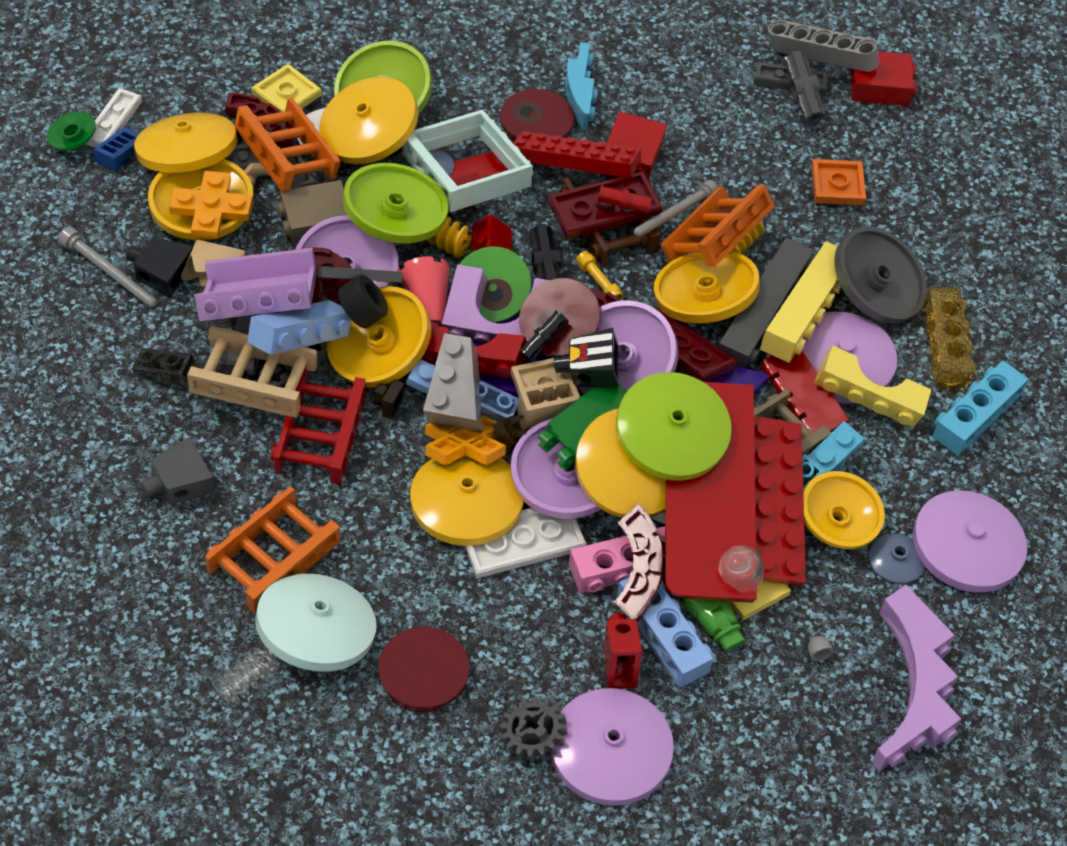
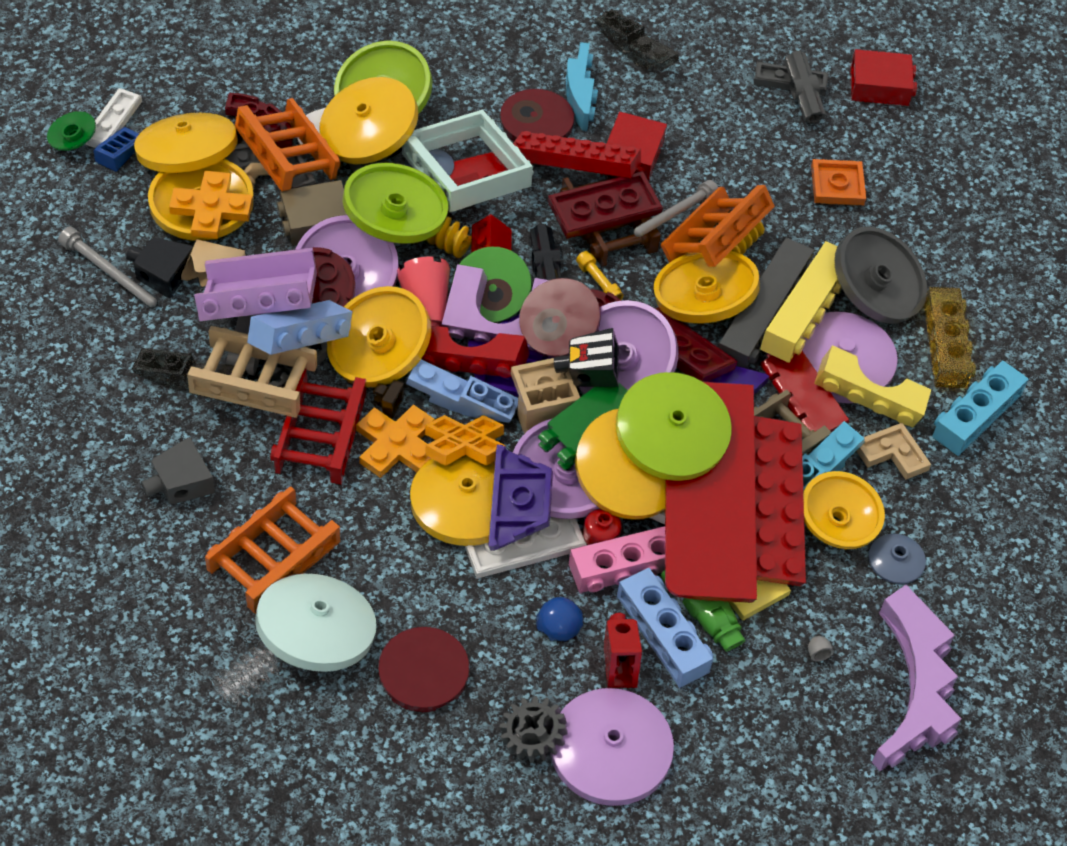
light yellow plate [251,64,322,112] -> none
dark grey tile [317,266,402,283] -> none
black tyre [338,274,388,329] -> none
light grey wedge [423,333,483,432] -> none
dark brown tile [492,415,530,450] -> none
black pin [519,310,569,362] -> none
red pin [597,185,652,214] -> none
tile [614,503,664,622] -> none
clear hair [718,545,765,593] -> none
light grey beam [768,20,880,72] -> none
lavender dish [913,490,1027,593] -> none
none -> light orange plate [356,404,435,478]
none -> dark purple wing [488,445,553,551]
none -> blue hair [536,597,584,641]
none -> red head [583,508,621,545]
none -> clear smoke slope [594,9,679,71]
none -> tan plate [856,423,931,480]

